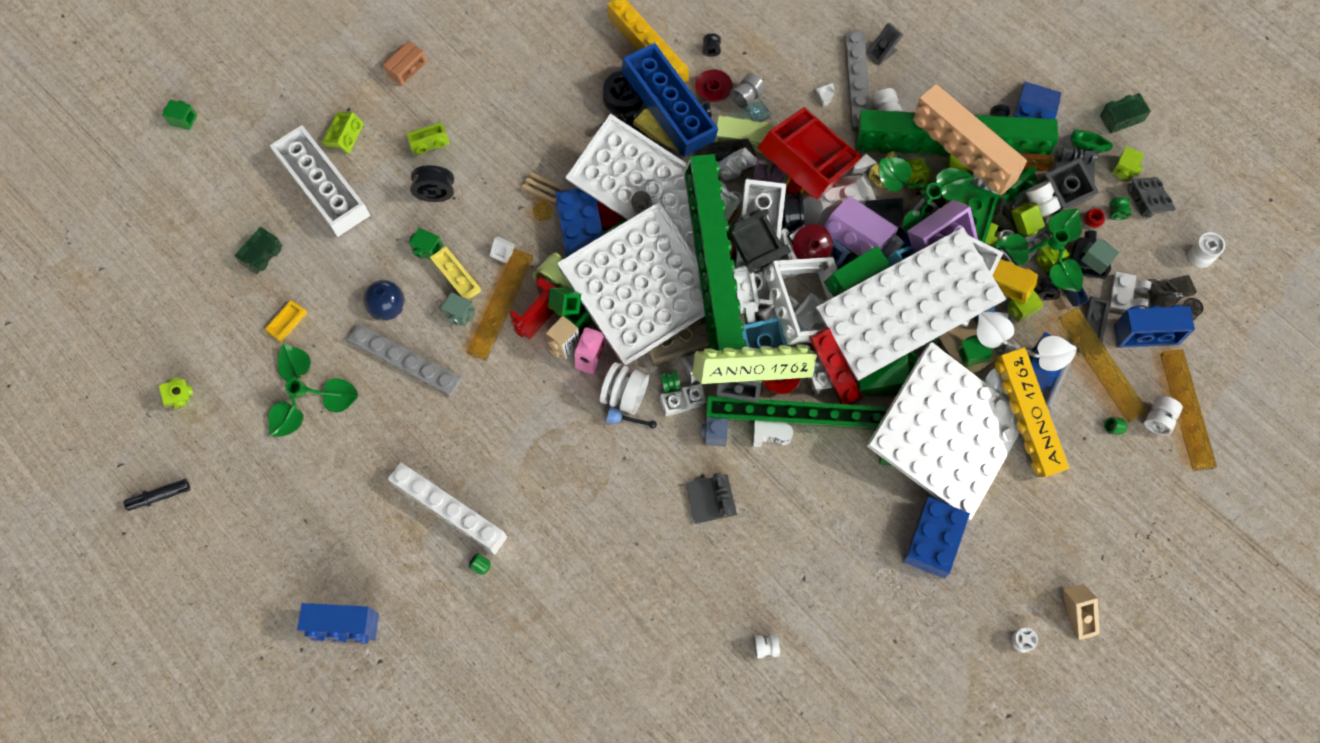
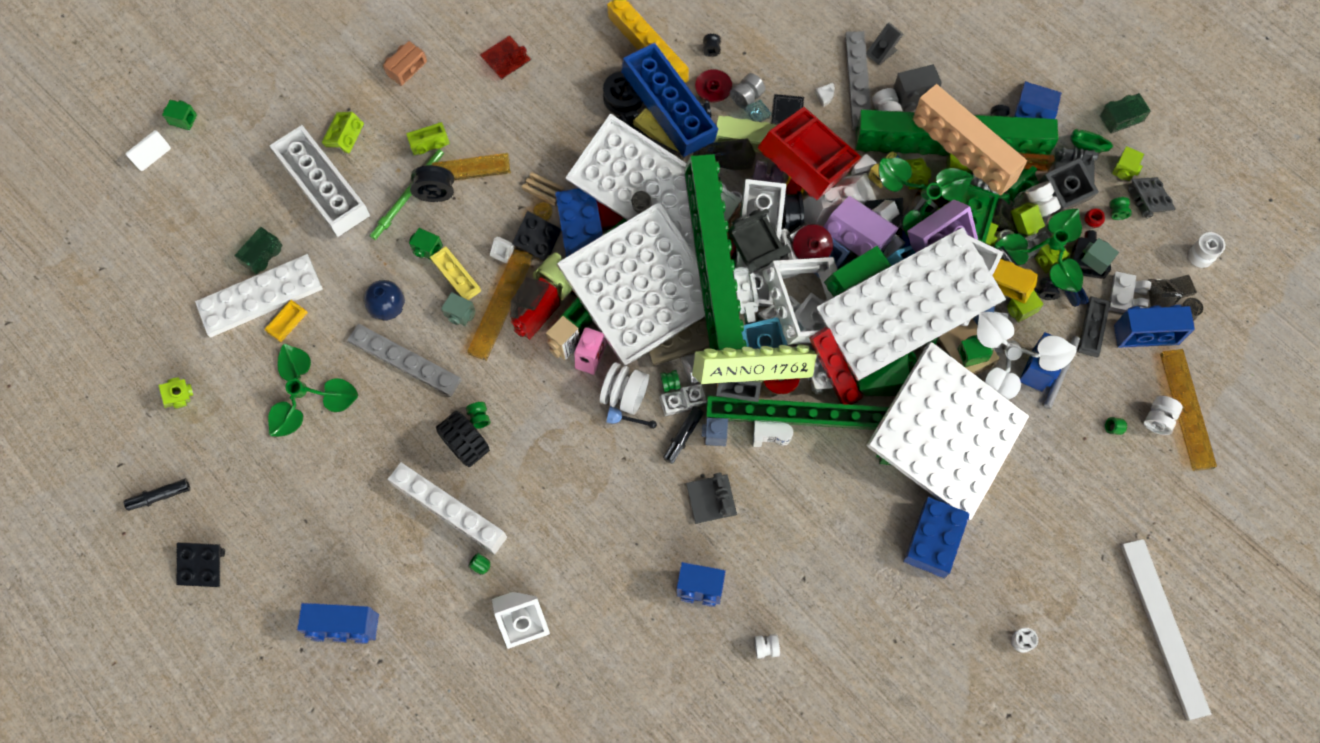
green brick [548,287,581,316] -> none
white slope [719,148,758,181] -> none
yellow brick [994,347,1070,477] -> none
clear yellow plate [1058,307,1148,423] -> none
tan slope [1063,584,1100,640] -> none
none -> white slope [125,130,171,171]
none -> black hinge [177,542,225,587]
none -> white plate [195,254,323,337]
none -> bright green bar [369,149,444,240]
none -> clear yellow plate [432,153,511,181]
none -> black tyre [436,411,490,467]
none -> green wheel [466,402,491,429]
none -> clear red hinge [480,35,531,80]
none -> white slope [492,592,550,649]
none -> clear smoke panel [510,277,549,319]
none -> black hinge [512,210,561,261]
none -> black axle [663,407,704,464]
none -> blue brick [677,562,726,607]
none -> black sticker [771,94,804,125]
none -> white slope [872,200,899,222]
none -> dark grey brick [893,64,942,112]
none -> white tile [1121,539,1212,721]

